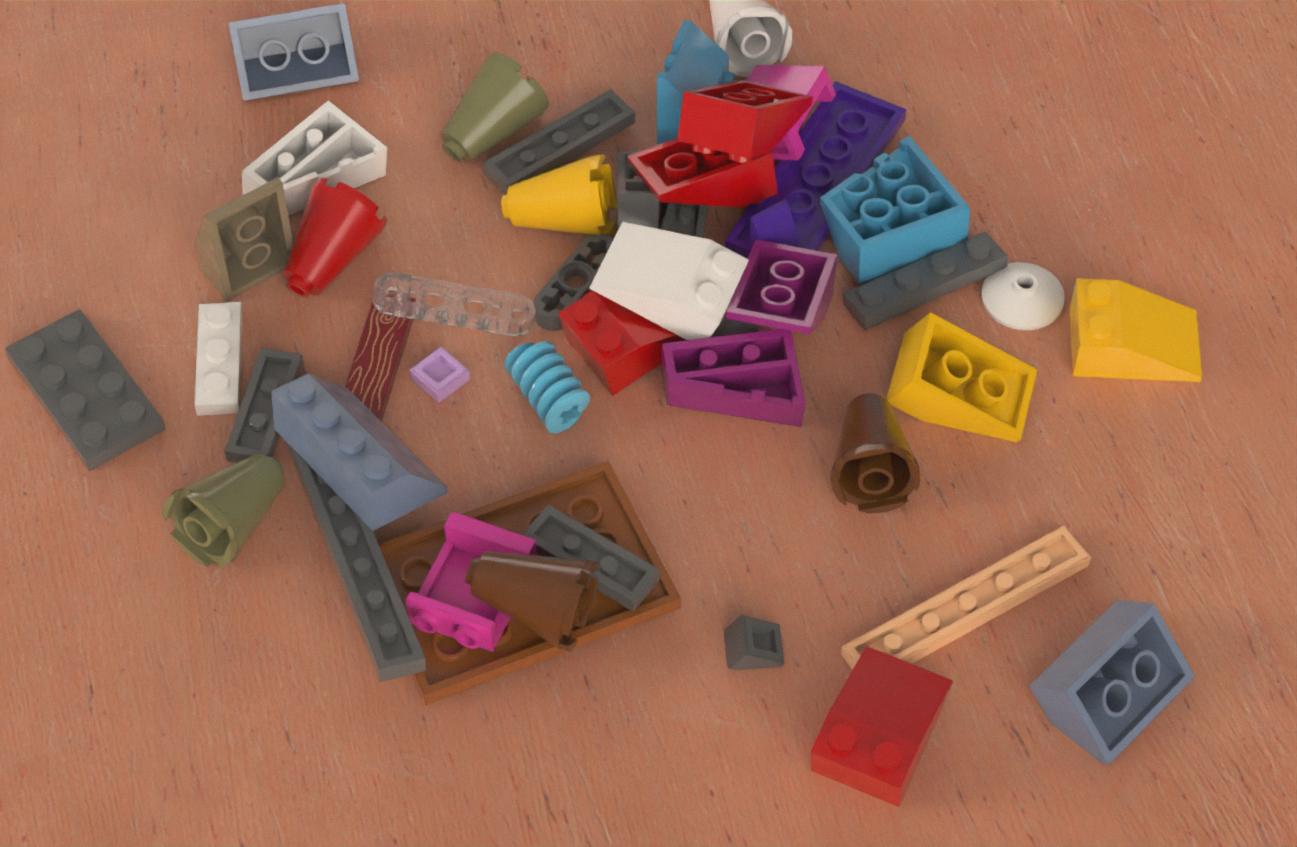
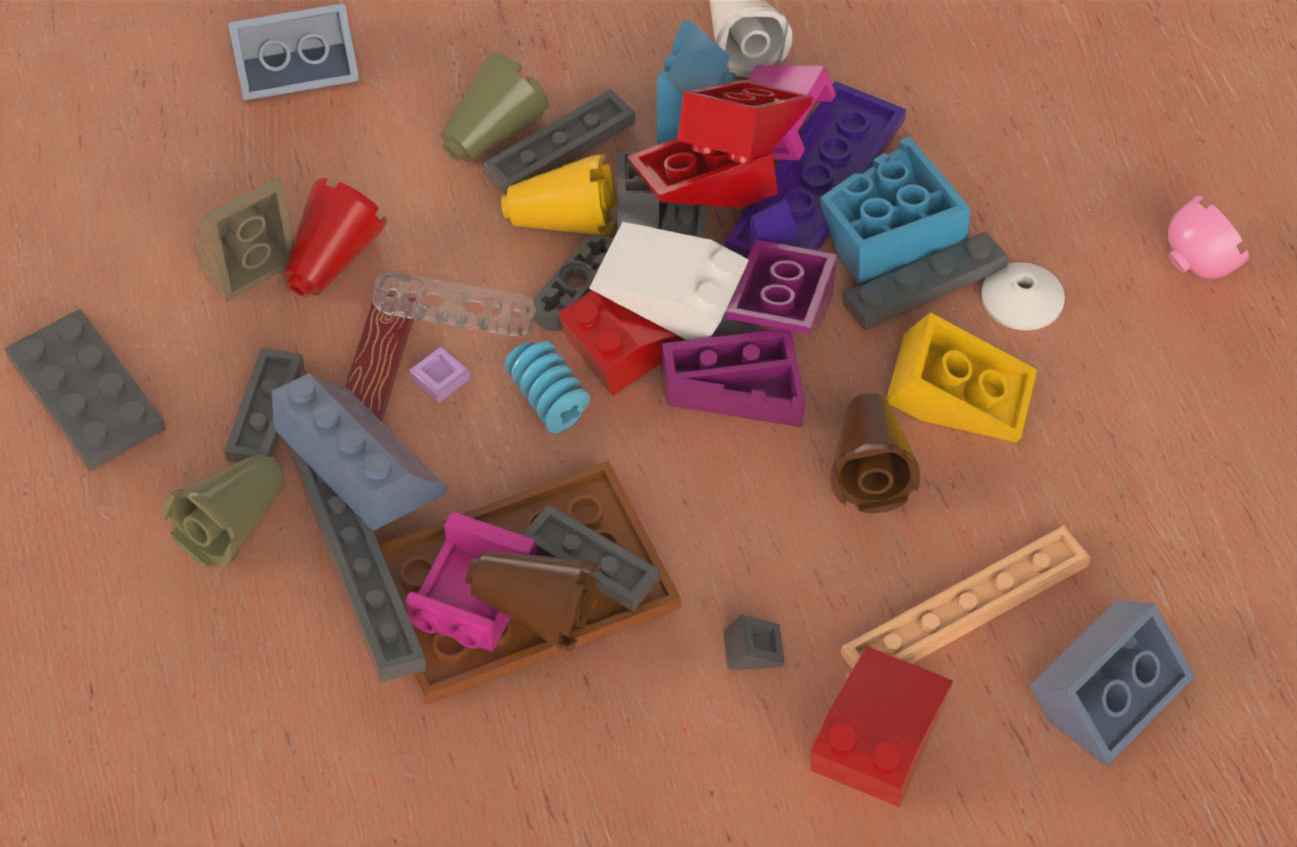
white plate [194,302,243,416] -> none
white wedge [242,101,387,215] -> none
yellow slope [1069,278,1202,382] -> none
none -> bright pink cylinder [1168,196,1249,279]

